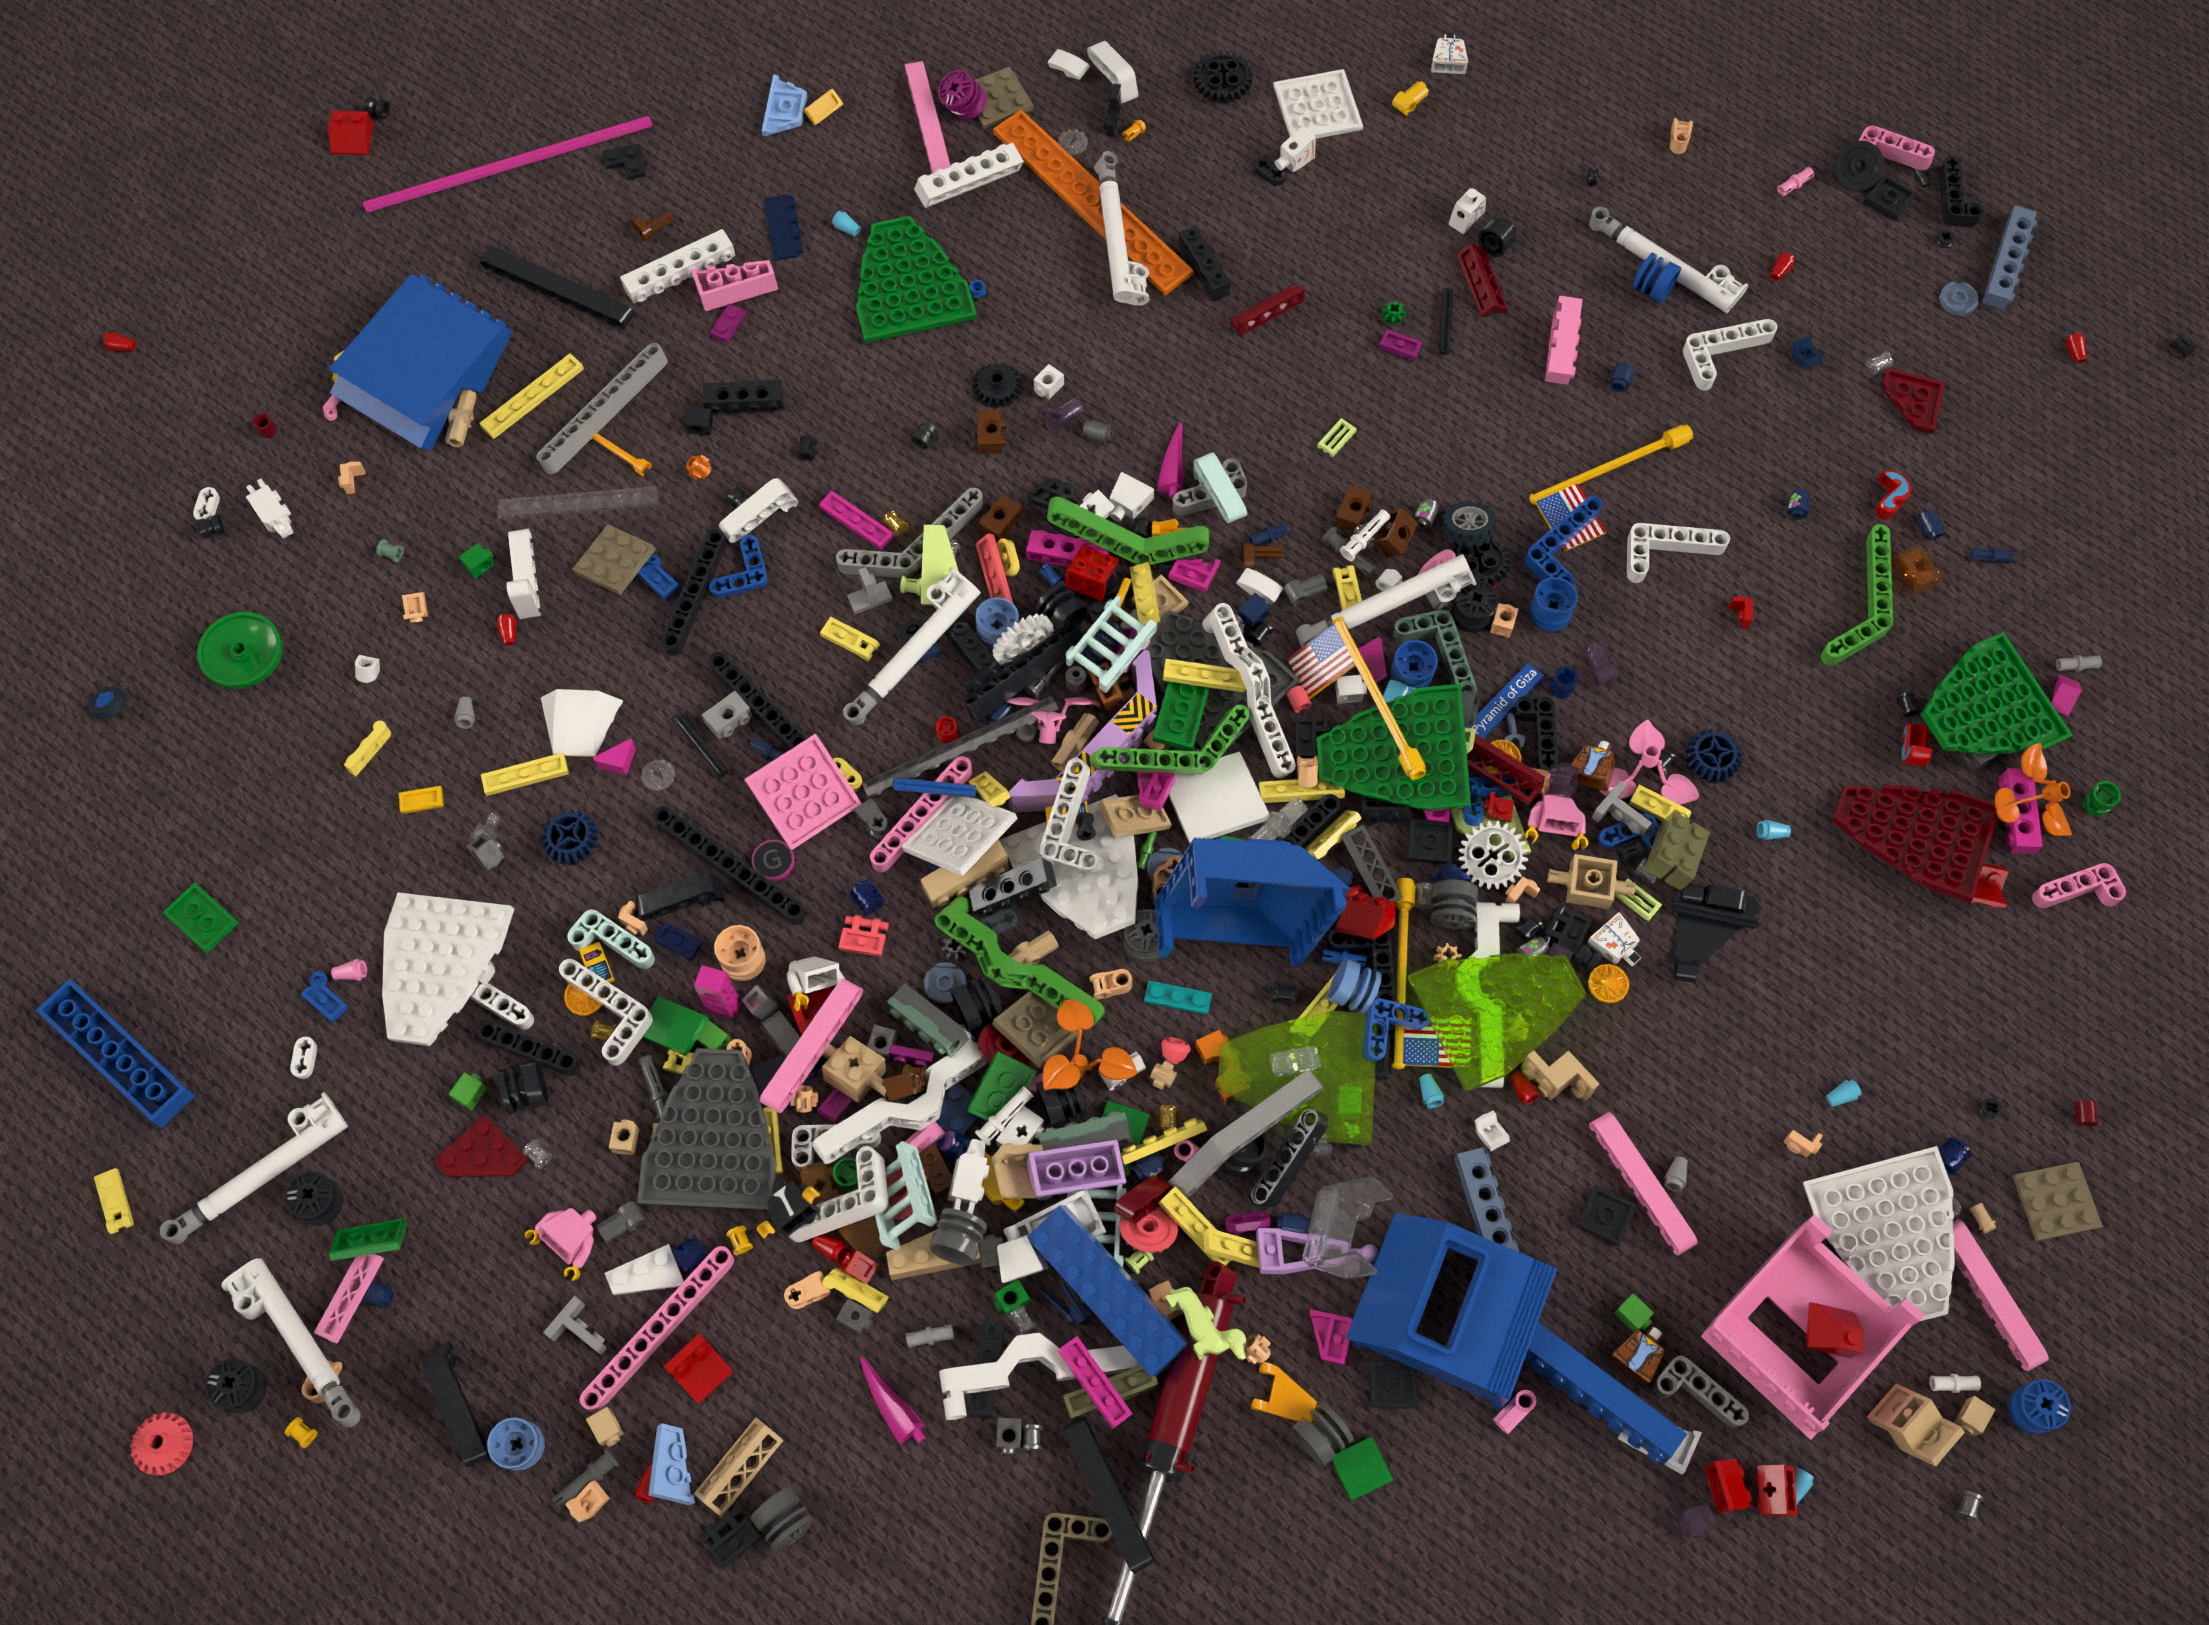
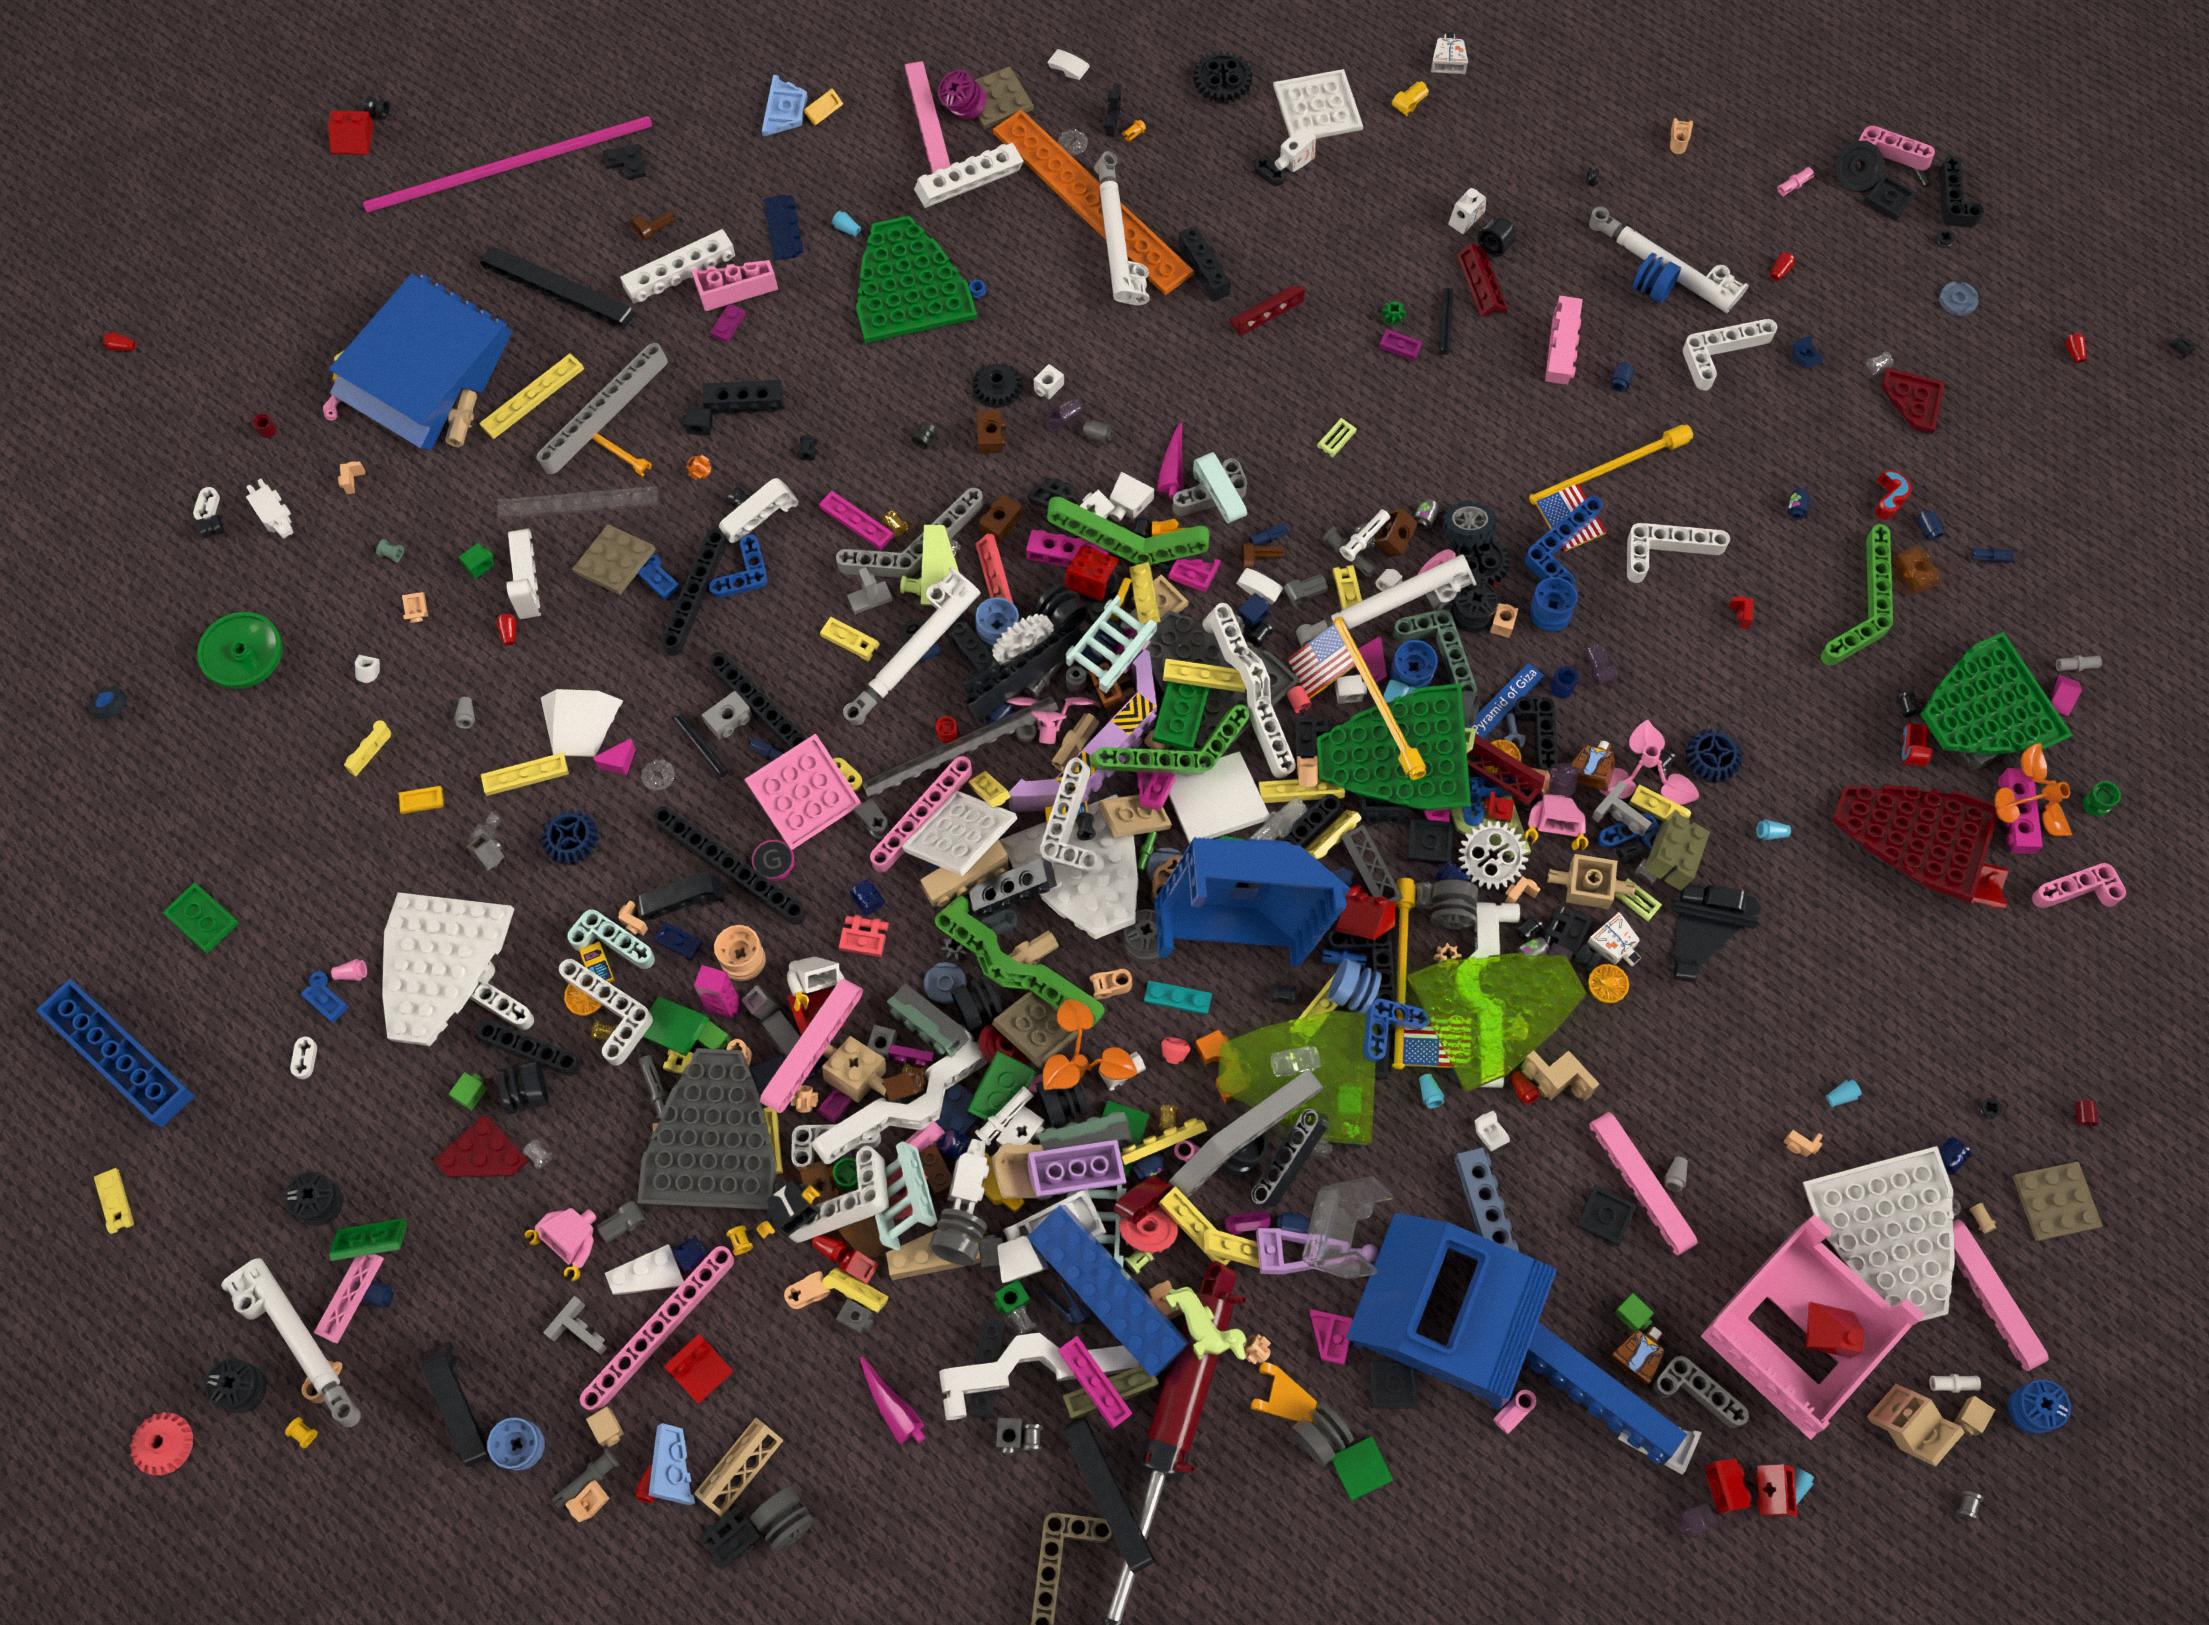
white piece [160,1092,348,1244] -> none
tan brick [609,1120,640,1156] -> none
blue axle [893,778,977,798] -> none
light grey pin [906,1324,954,1348] -> none
light yellow plate [997,539,1019,577] -> none
blue pin [1039,563,1076,594] -> none
white beam [1087,41,1138,104] -> none
tan gear [1150,1061,1177,1090] -> none
reddish brown brick [1335,484,1374,533] -> none
sand blue brick [1982,205,2037,310] -> none

